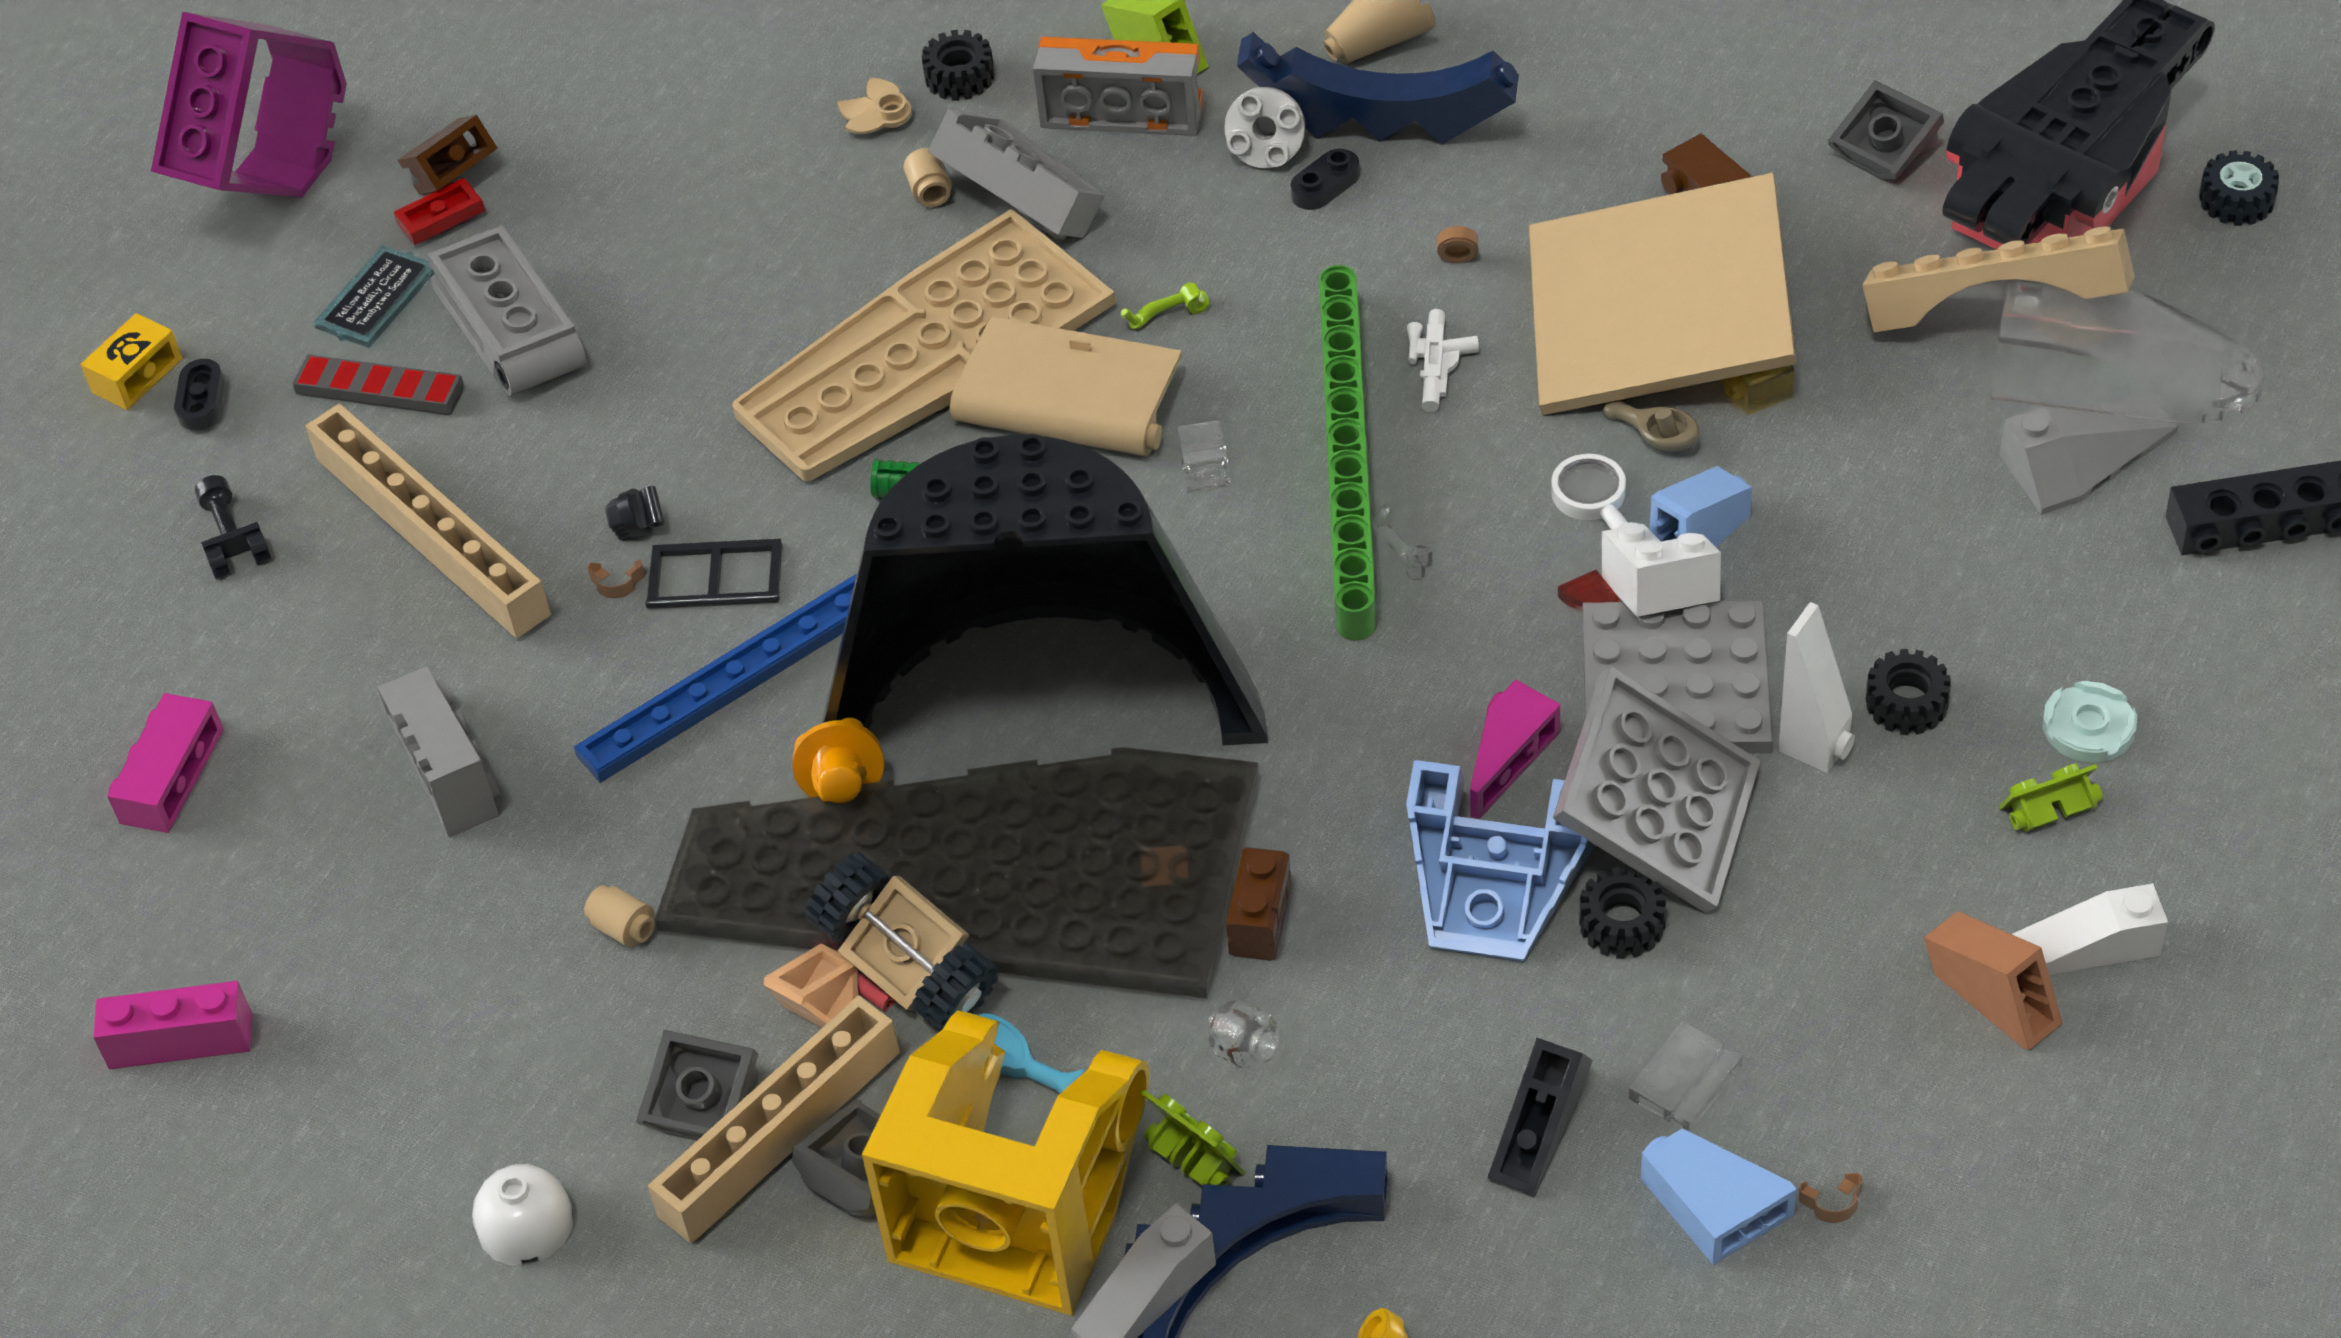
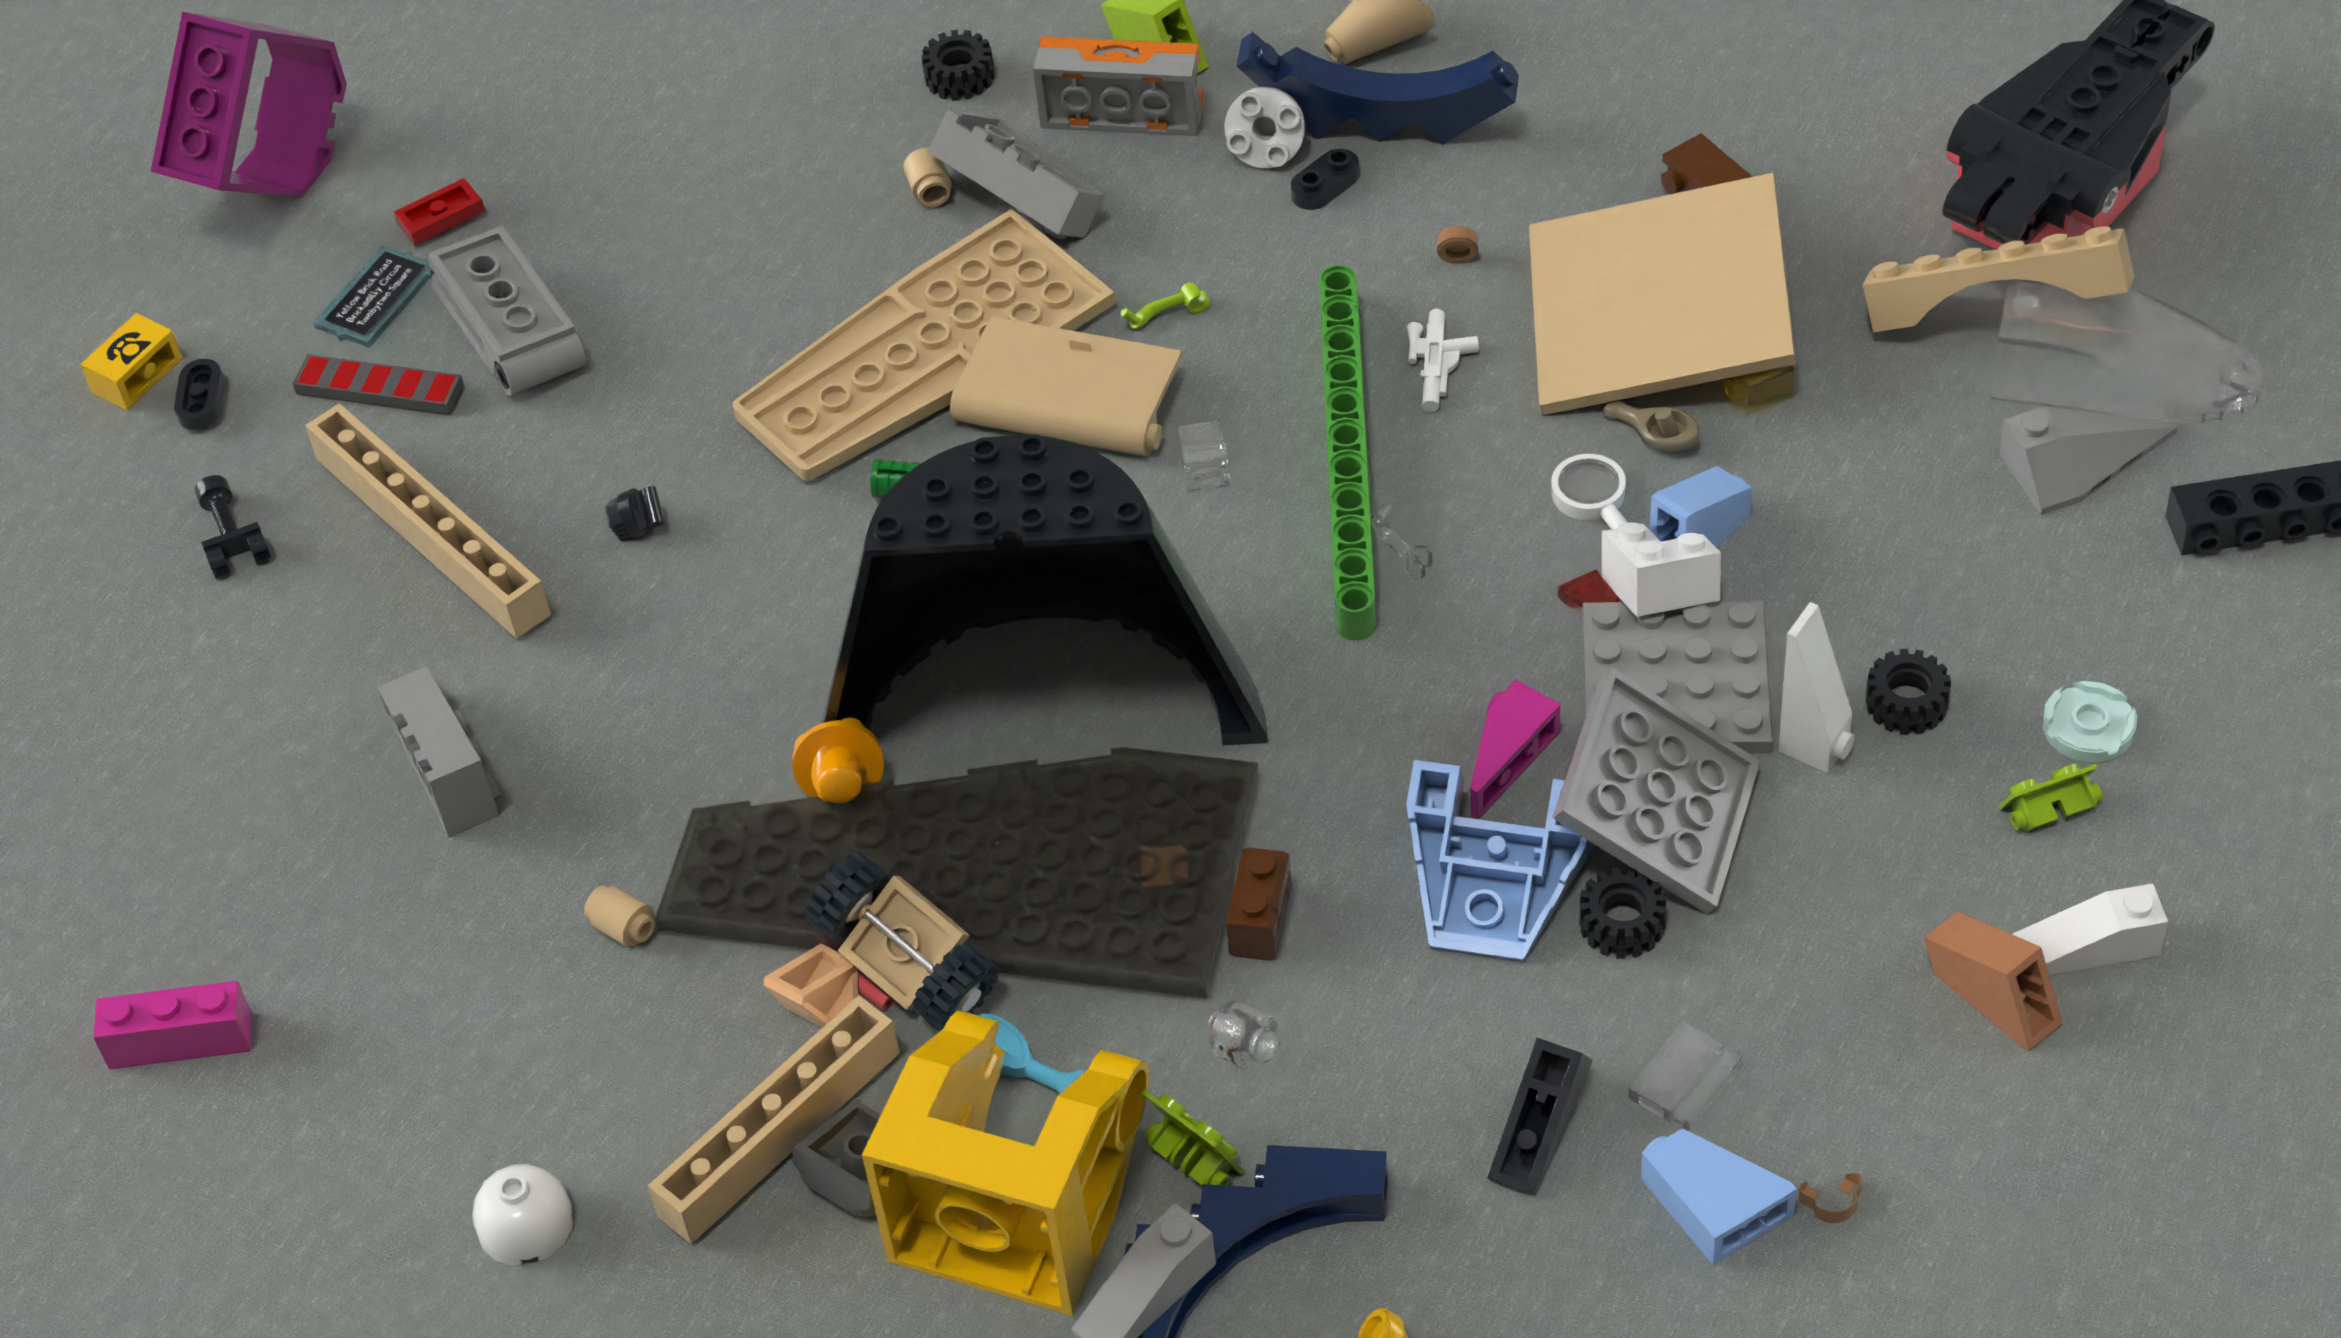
dark pink brick [107,693,224,833] -> none
reddish brown brick [397,115,498,194] -> none
blue tile [573,574,857,783] -> none
medium nougat piece [587,559,645,598] -> none
dark grey slope [636,1030,759,1141] -> none
black window [645,538,782,608] -> none
tan plate [837,77,912,134] -> none
dark grey slope [1828,80,1944,179] -> none
black wheel [2199,150,2279,226] -> none

